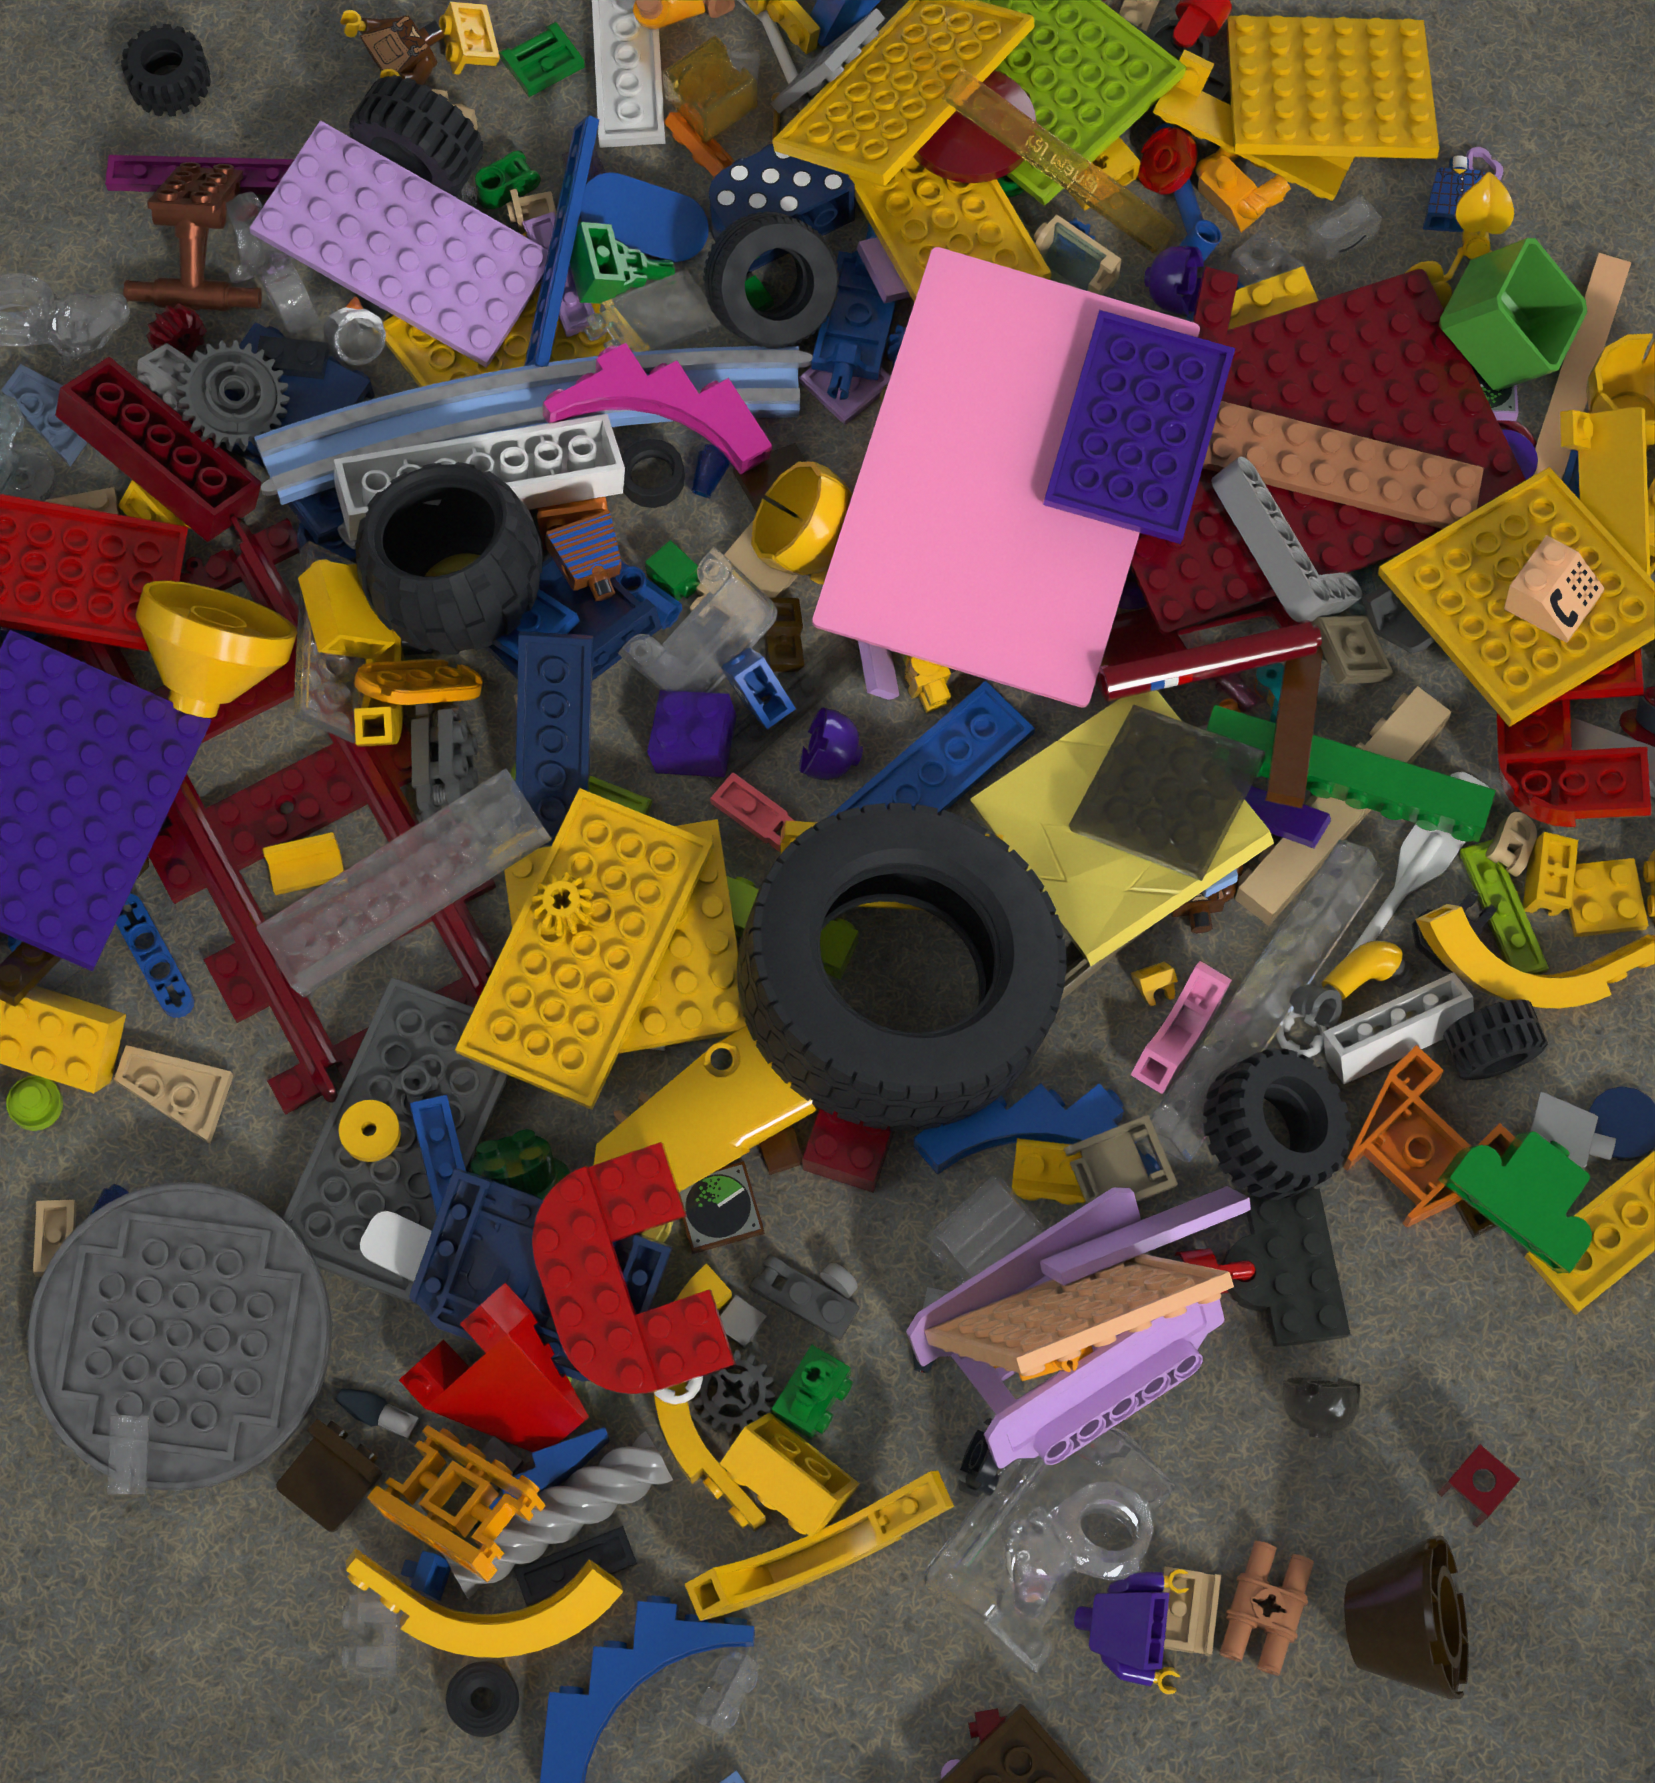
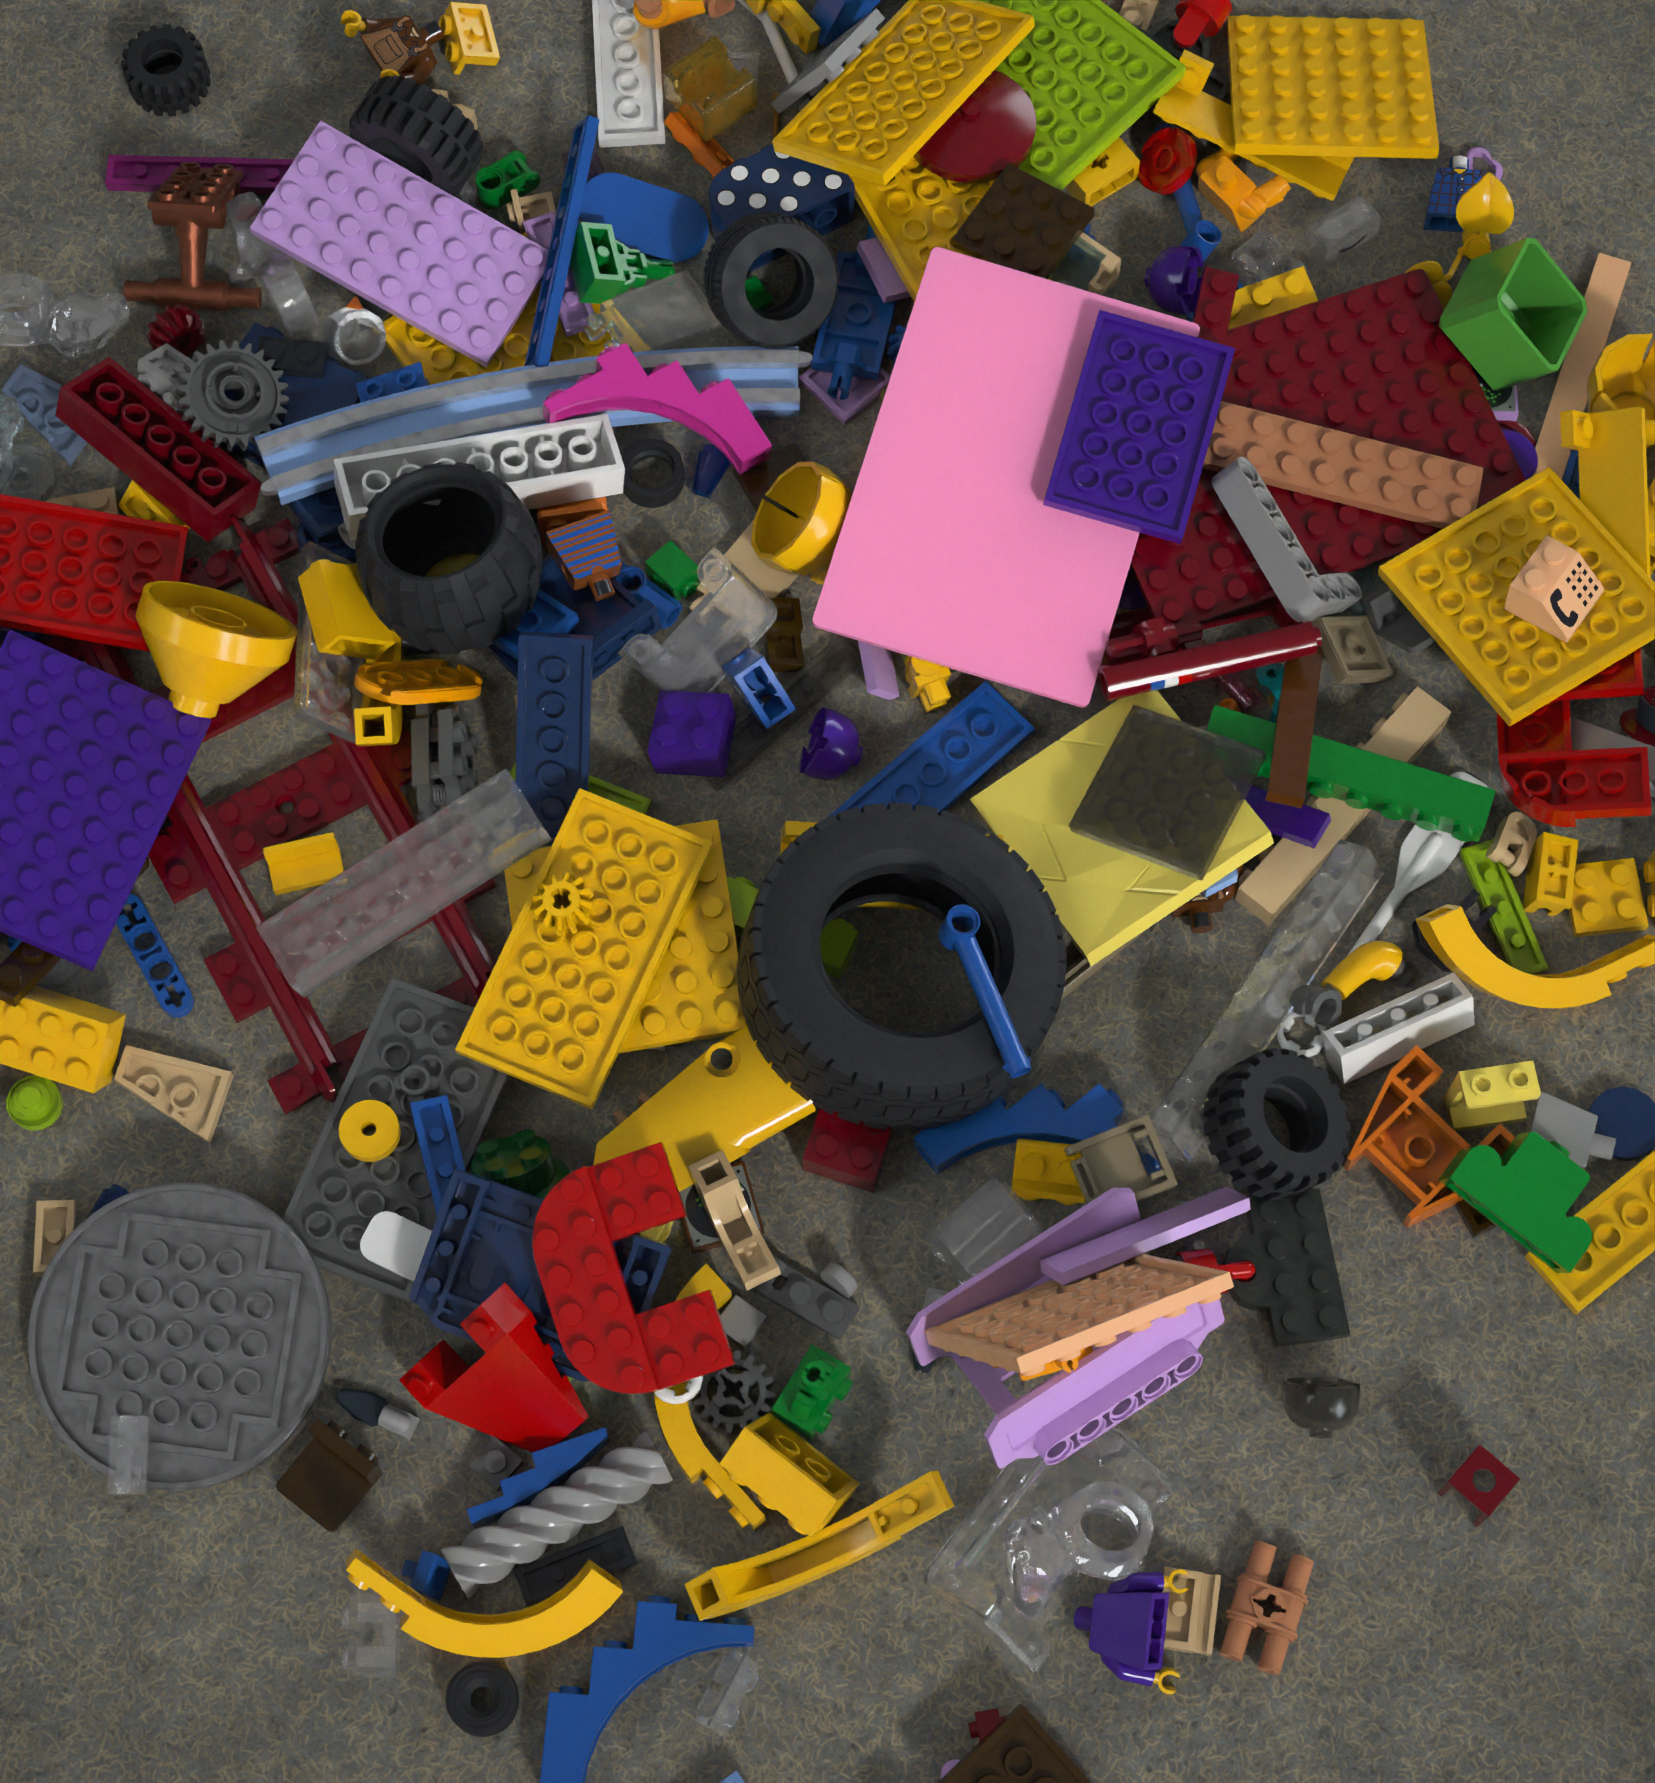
light orange fence [367,1425,546,1582] -> none
green plate [499,22,585,97] -> none
coral hinge [710,772,795,852] -> none
reddish brown tile [759,1126,803,1175] -> none
clear yellow tile [942,68,1177,255] -> none
black plate [958,1418,999,1497] -> none
yellow tile [1131,961,1178,1006] -> none
bright pink arch [1131,961,1232,1094] -> none
dark brown cone [1344,1535,1469,1700] -> none
black tyre [1443,999,1548,1080] -> none
none -> blue hinge [356,362,430,403]
none -> tan arch [688,1150,781,1291]
none -> blue piece [938,904,1032,1078]
none -> dark brown plate [952,163,1095,279]
none -> dark red axle [1105,617,1204,660]
none -> light yellow panel [1444,1060,1541,1132]

